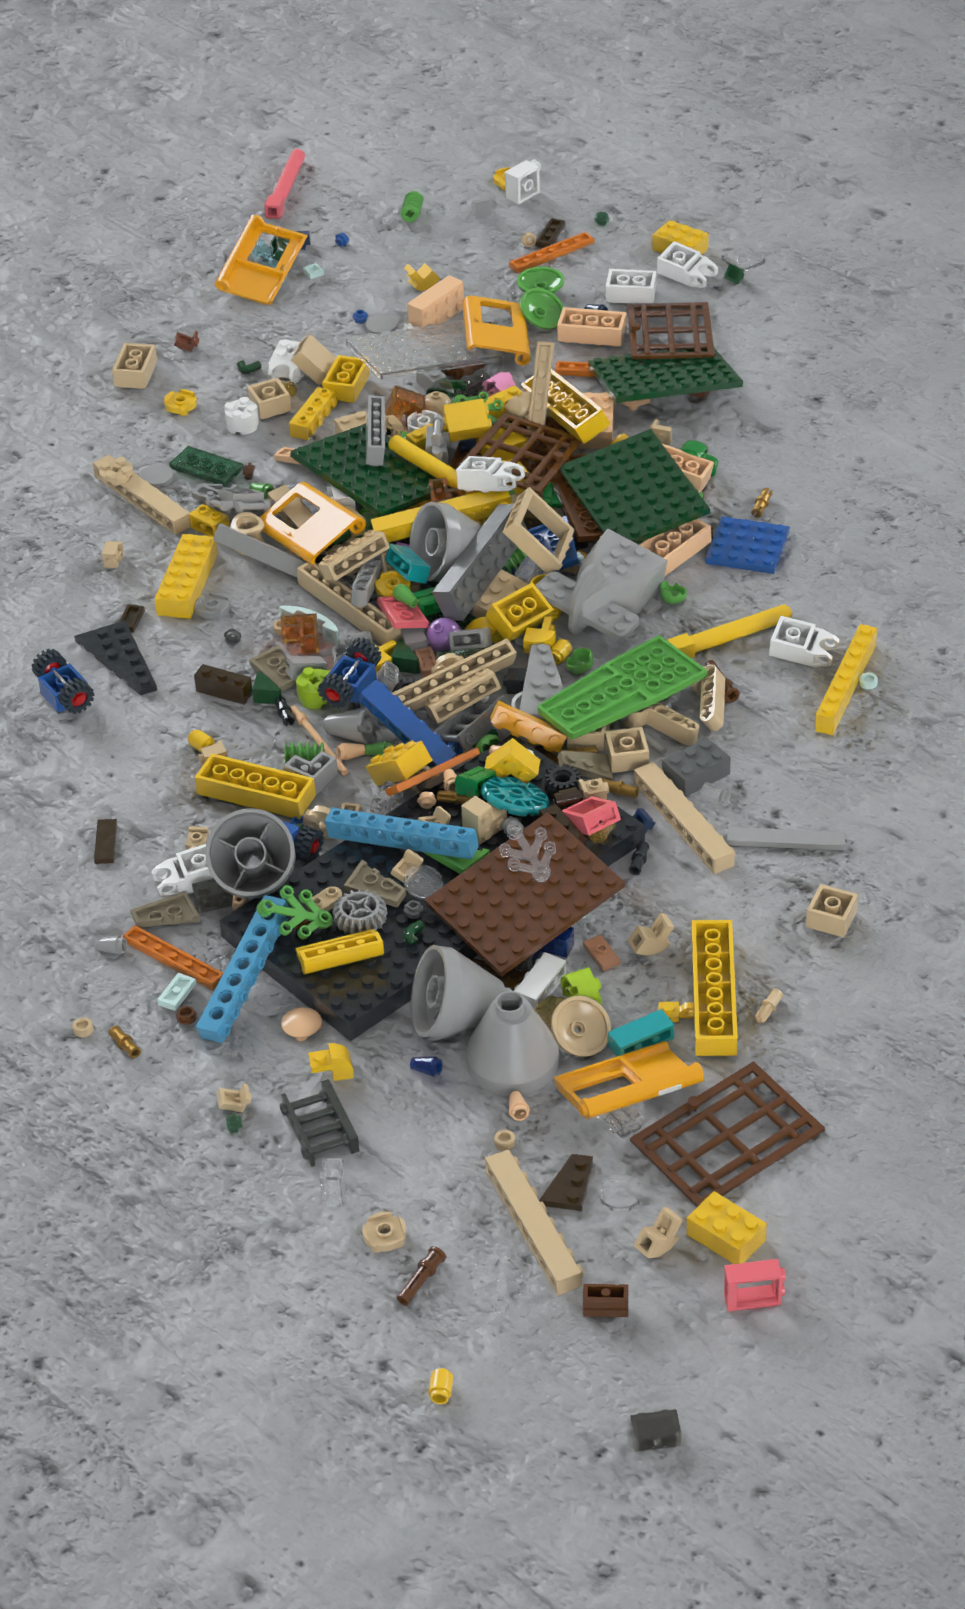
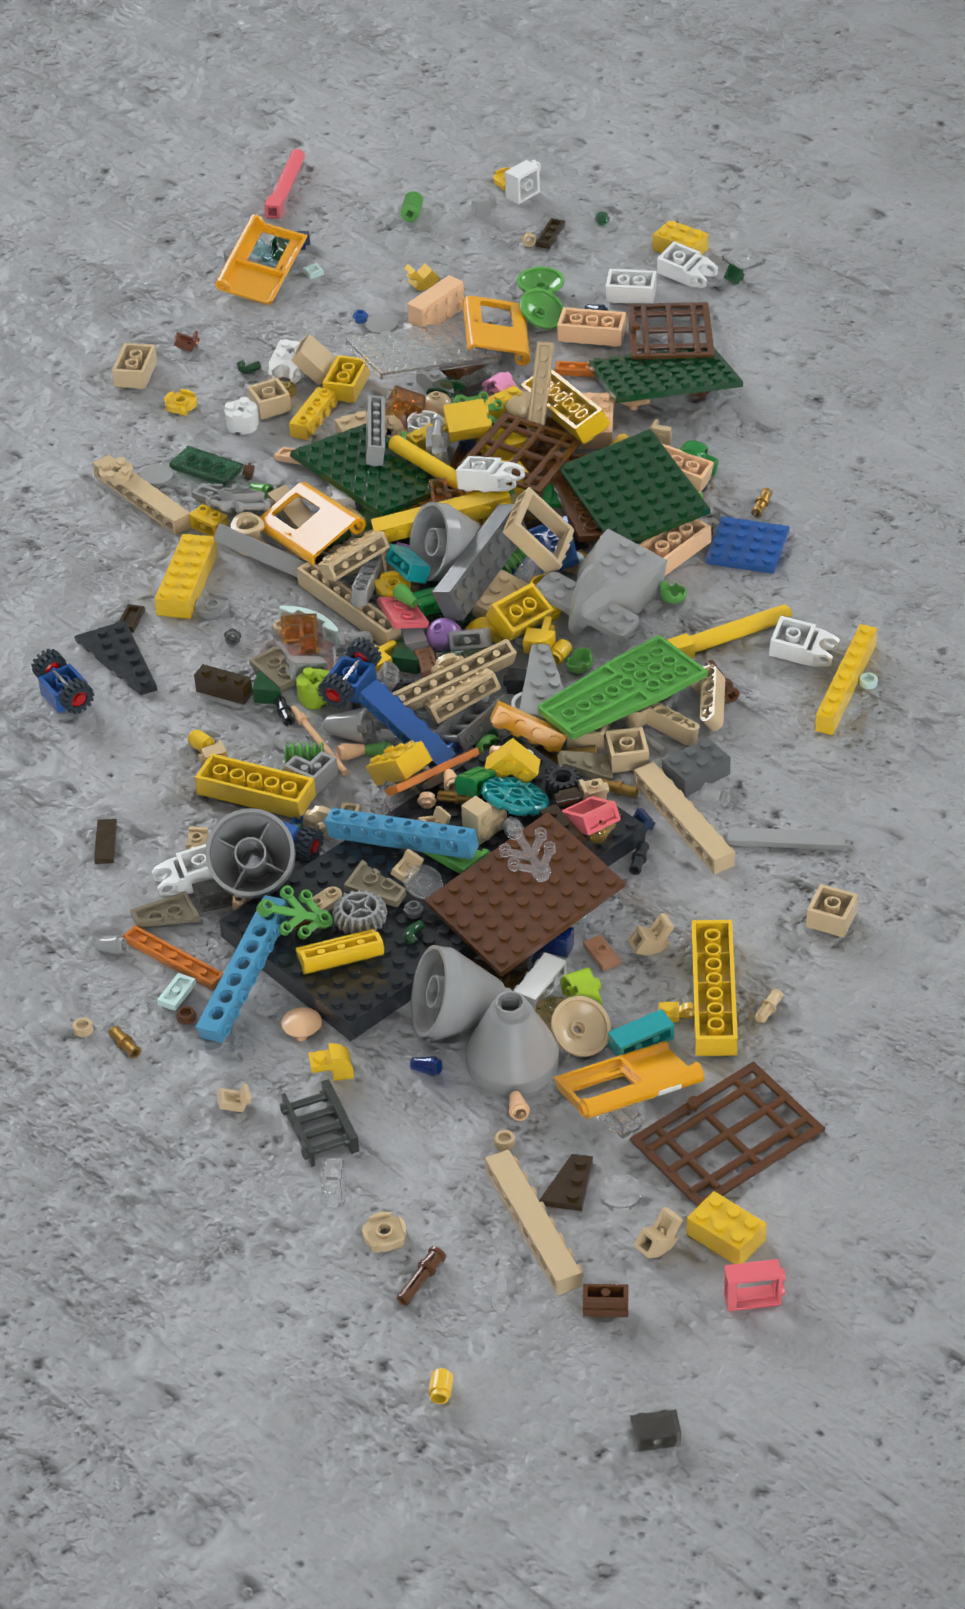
tan brick [102,541,125,568] -> none
clear green plate [226,1112,242,1133] -> none
blue plate [335,232,349,247] -> none
orange tile [509,232,594,273] -> none

